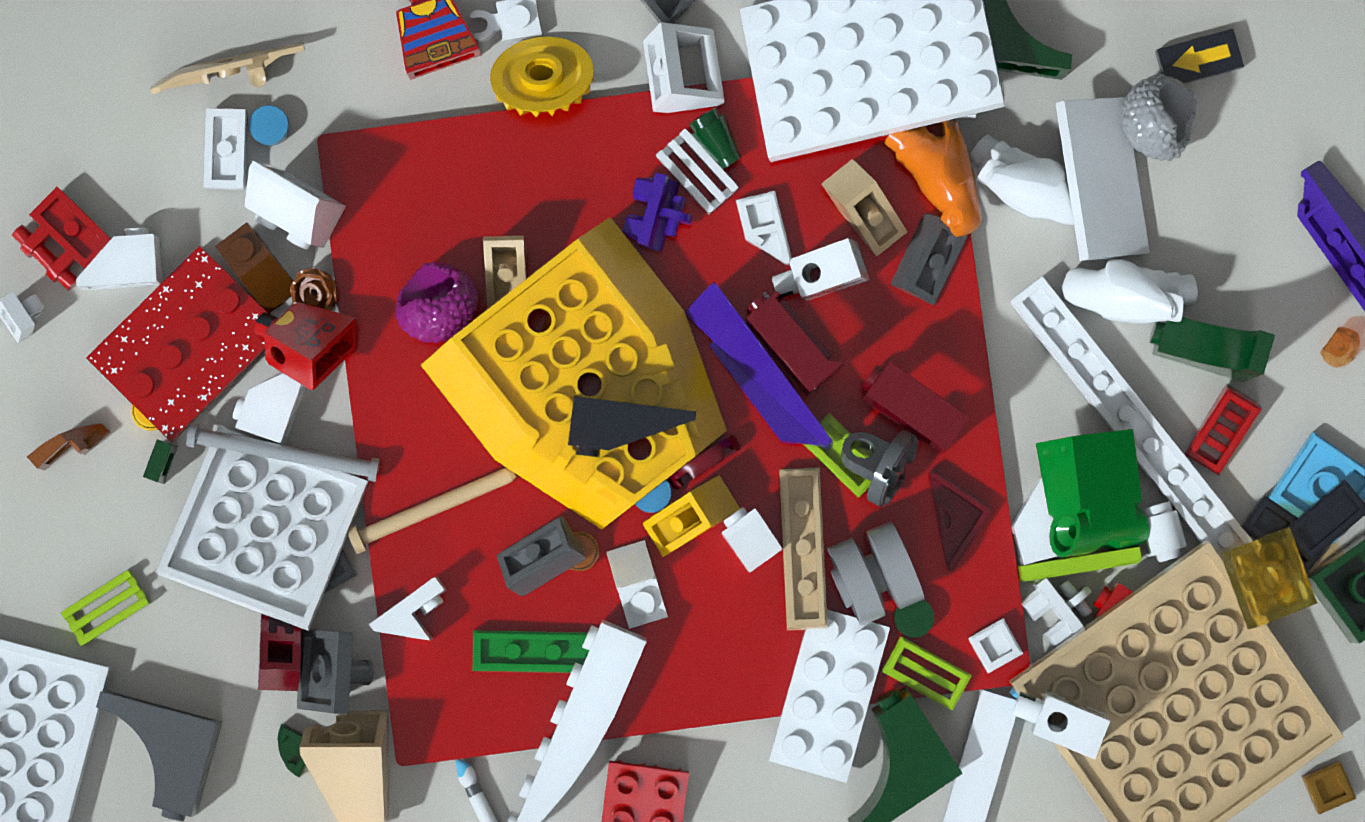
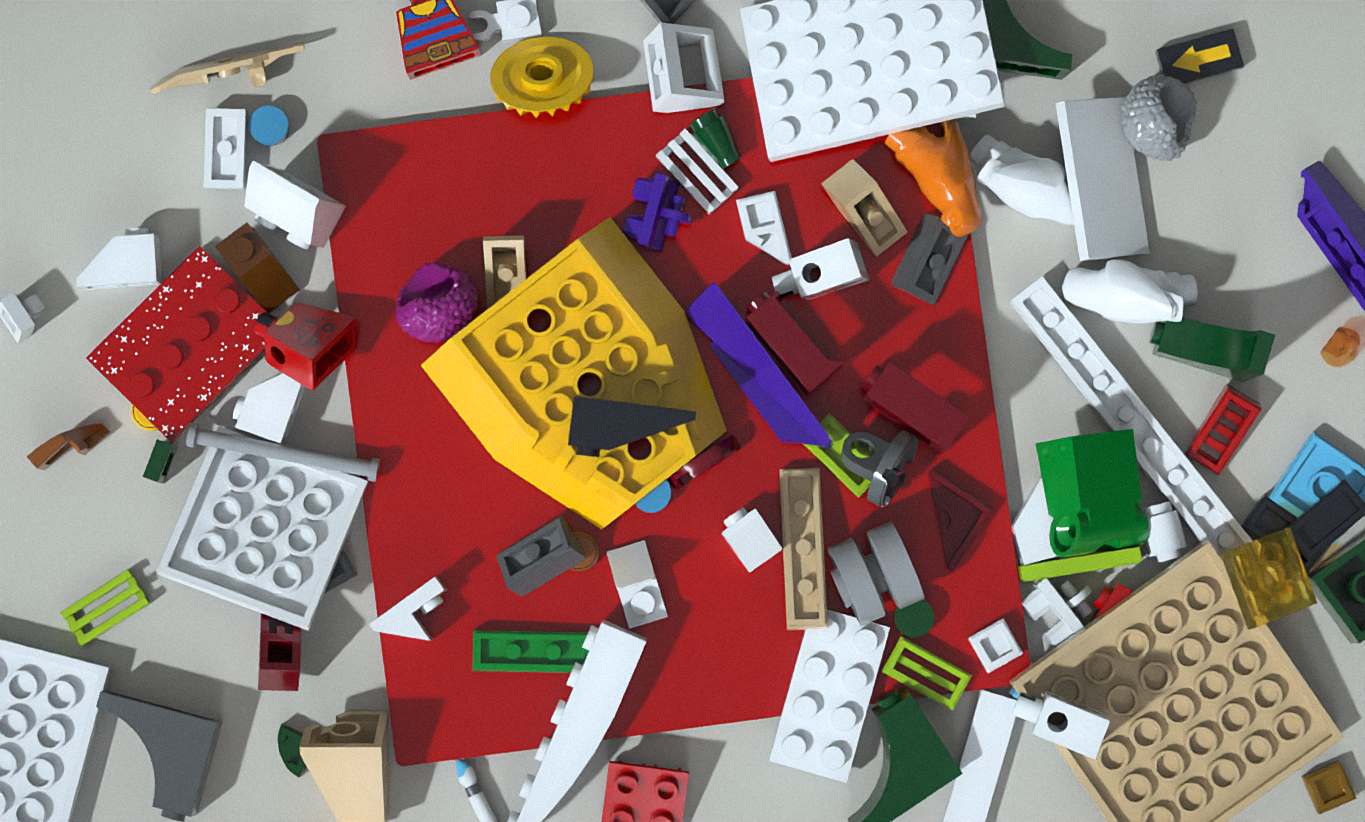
red plate [12,186,112,291] -> none
dark orange plate [290,268,338,311] -> none
dark grey tile [297,629,374,714] -> none
tan bar [347,467,516,555] -> none
yellow slope [642,475,740,557] -> none

